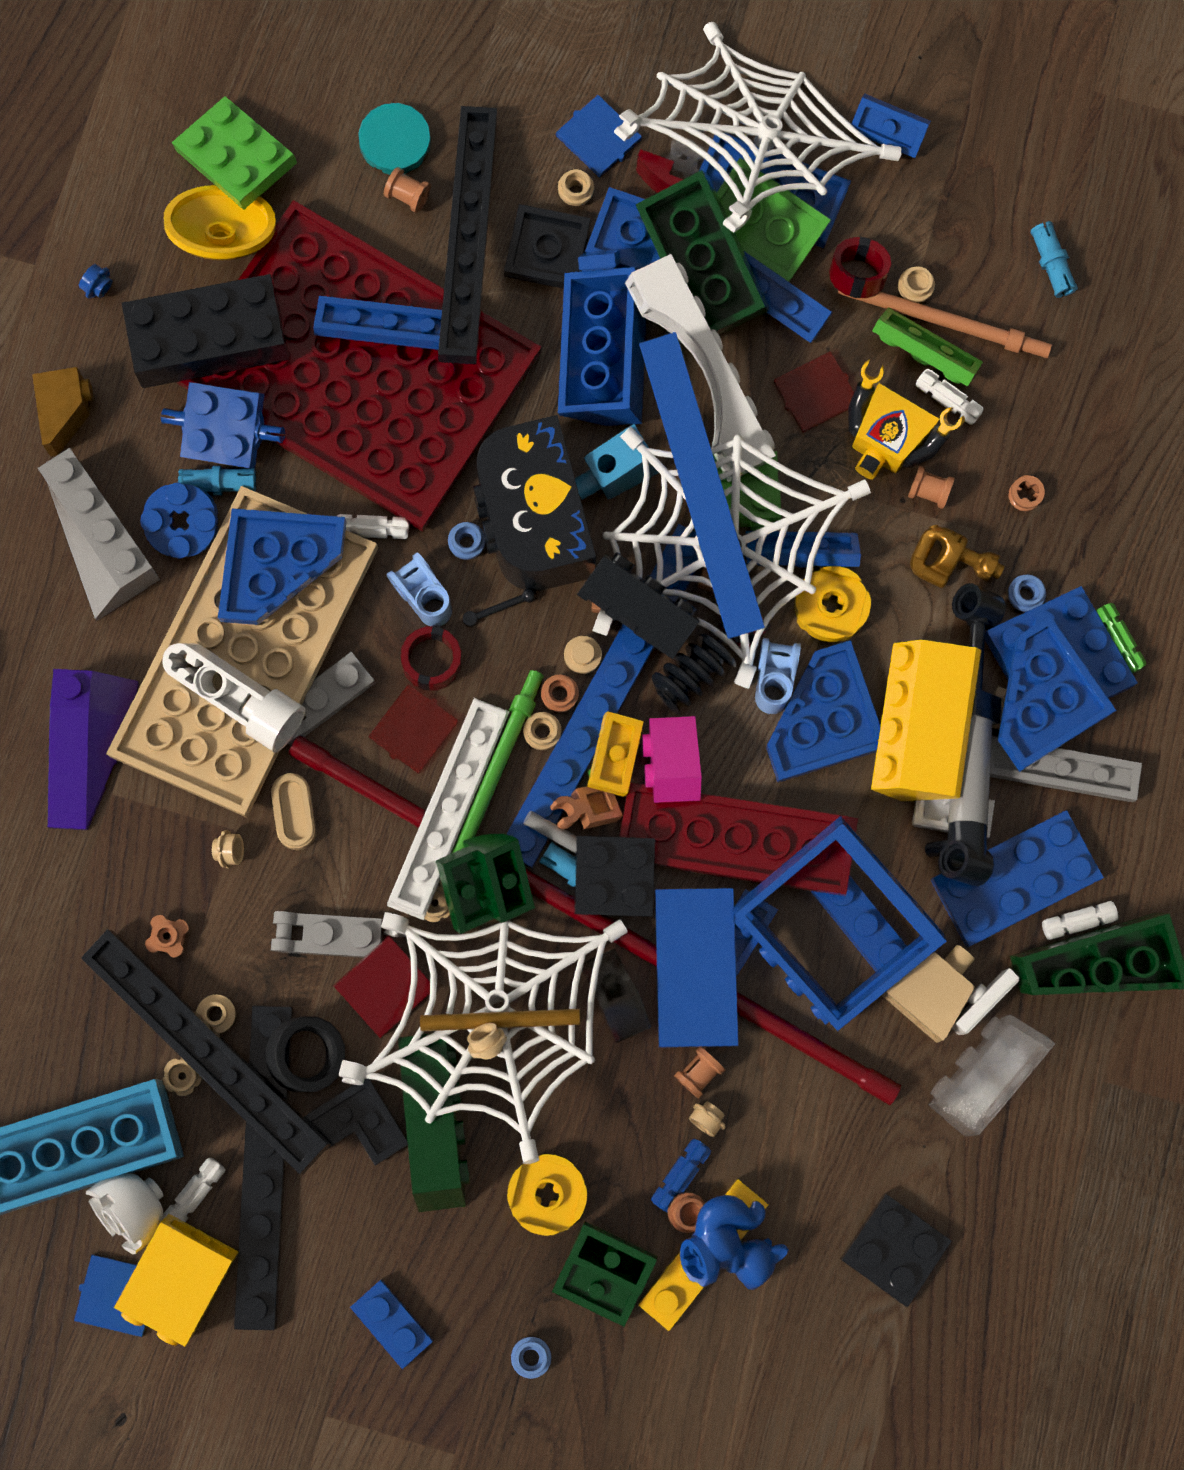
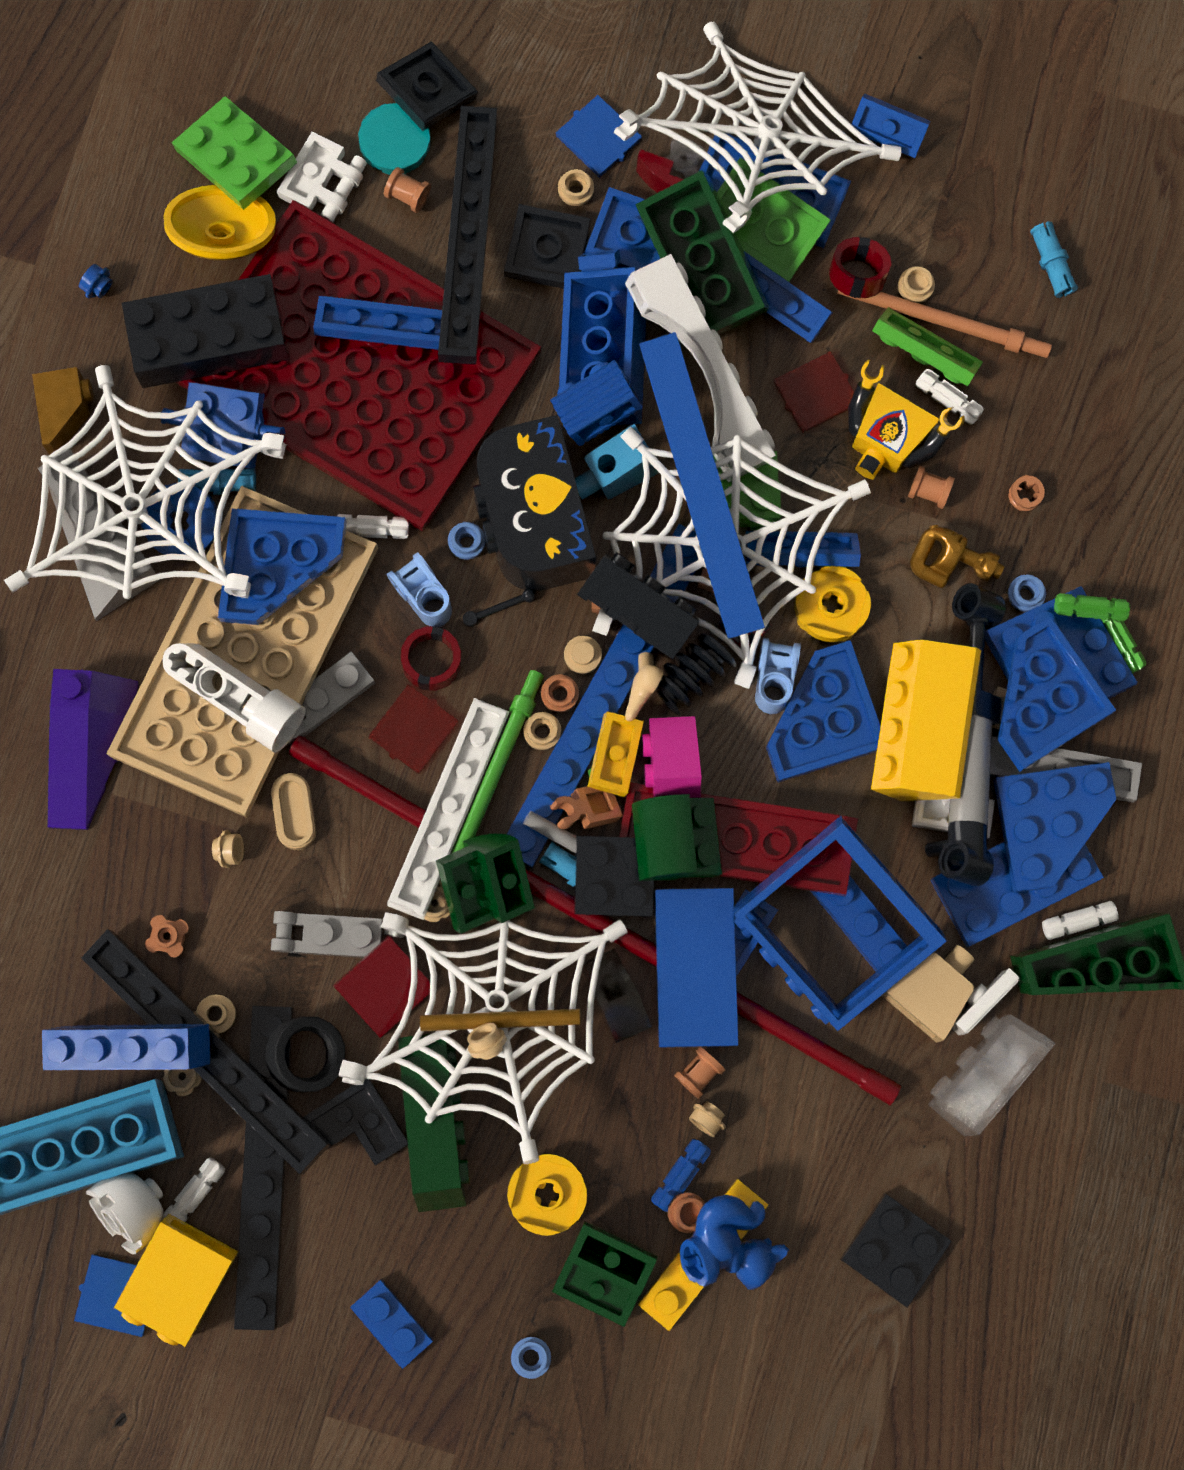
none -> white animal [4,365,286,599]
none -> brick [42,1024,210,1070]
none -> white plate [277,132,367,223]
none -> black plate [376,41,478,131]
none -> blue brick [550,360,643,446]
none -> tan animal [625,652,663,721]
none -> dark green brick [632,794,722,881]
none -> blue plate [993,762,1116,893]
none -> bright green axle [1054,593,1130,621]

